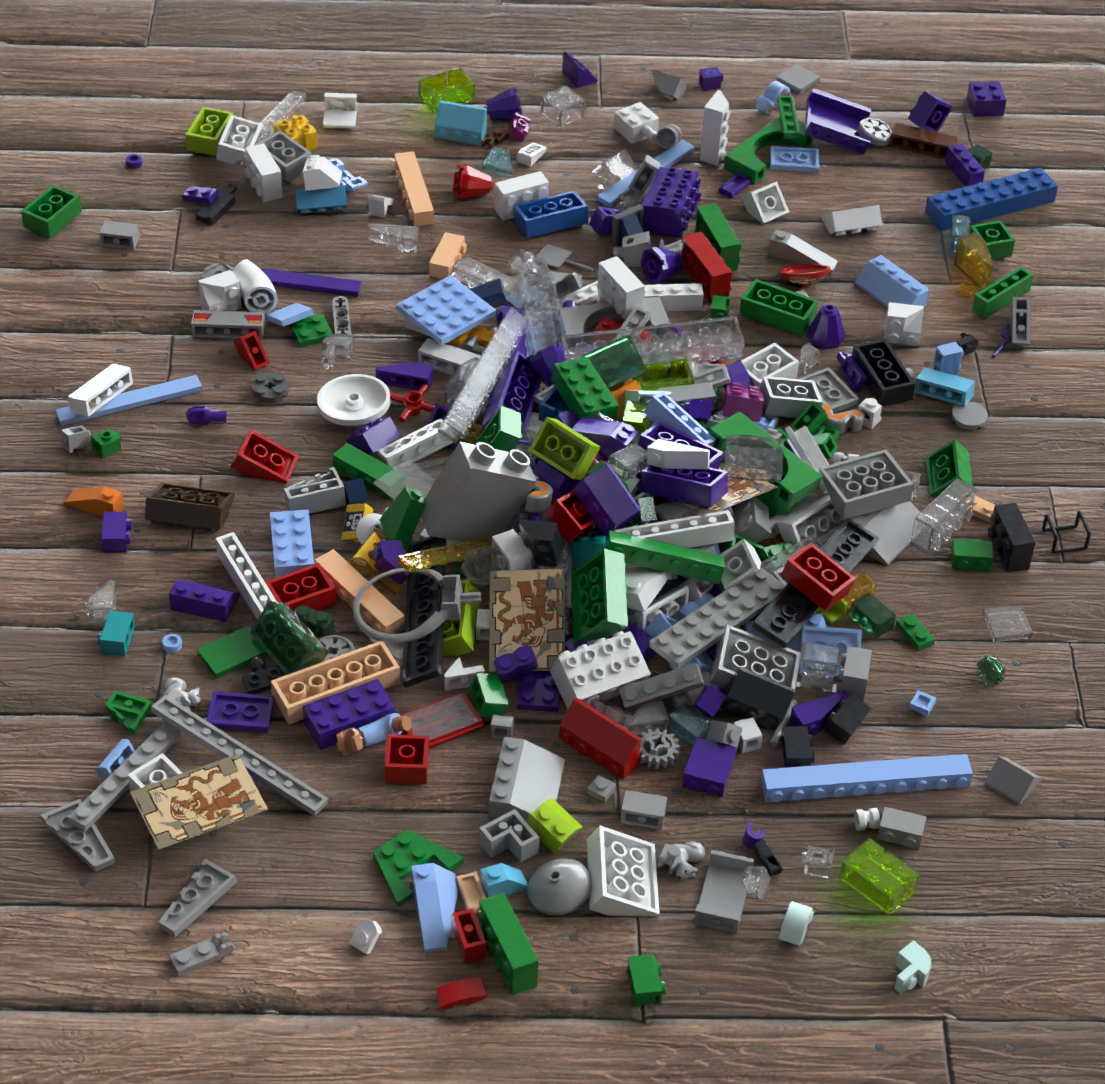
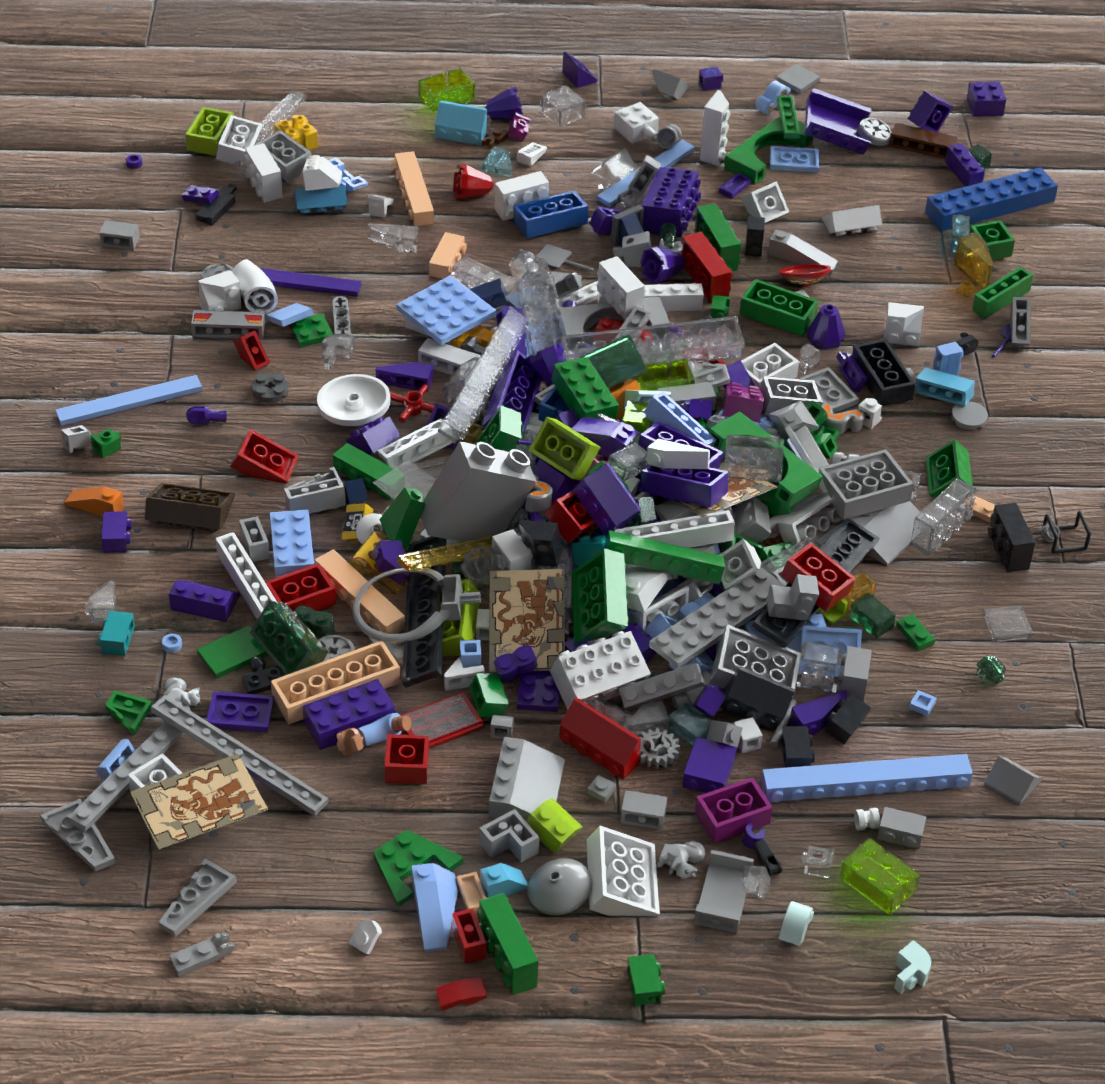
green brick [21,185,82,238] -> none
white brick [68,364,133,417] -> none
white bracket [323,93,357,129] -> none
light blue slope [854,255,929,308] -> none
green brick [951,539,993,571] -> none
none -> light grey brick [239,516,270,562]
none -> light blue brick [460,640,481,668]
none -> clear green animal [659,223,676,249]
none -> magenta brick [695,777,773,843]
none -> black brick [745,216,765,257]
none -> light grey brick [766,574,819,620]
none -> light grey slope [769,401,819,441]
none -> light grey plate [1041,523,1060,542]

